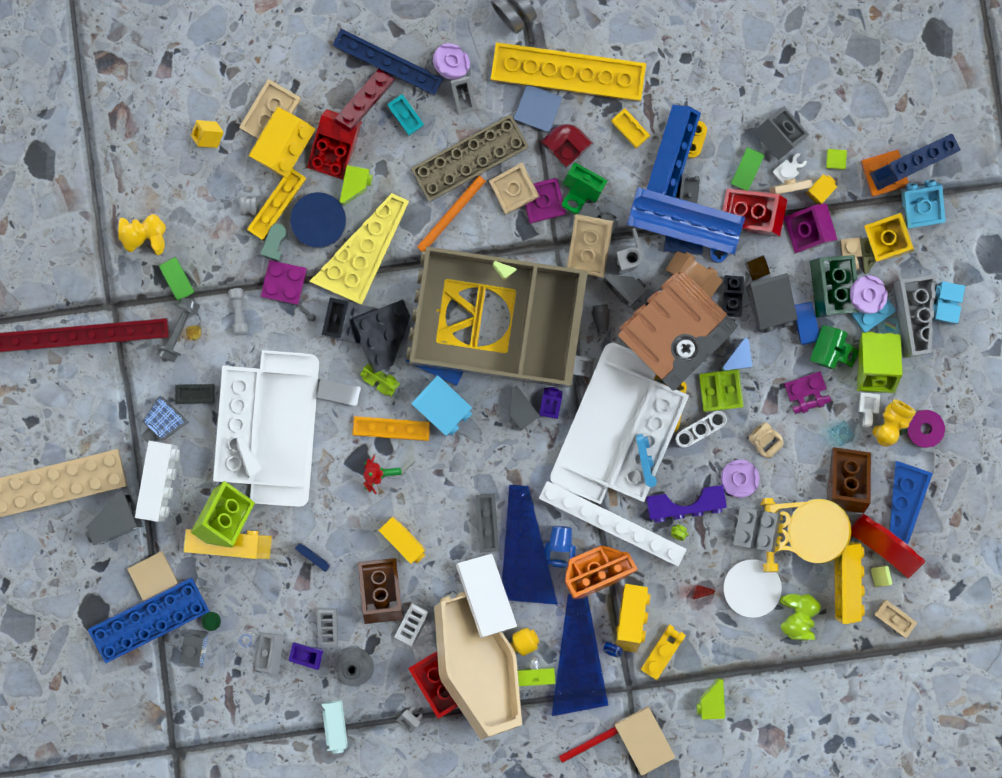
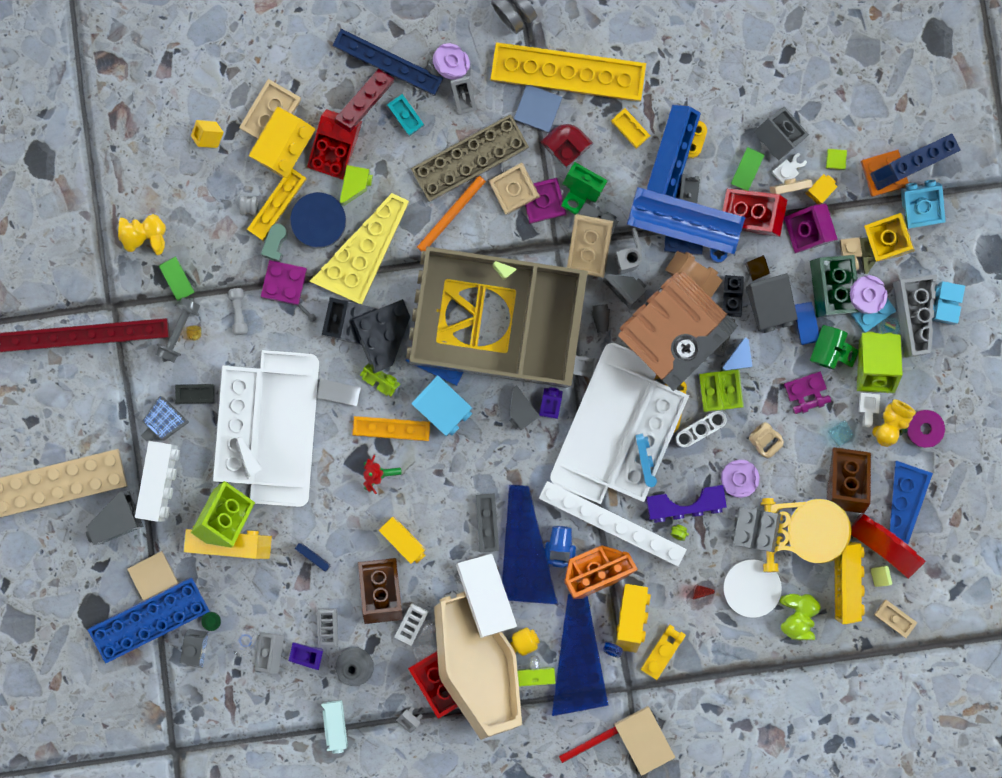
lime slope [696,678,725,720] -> none

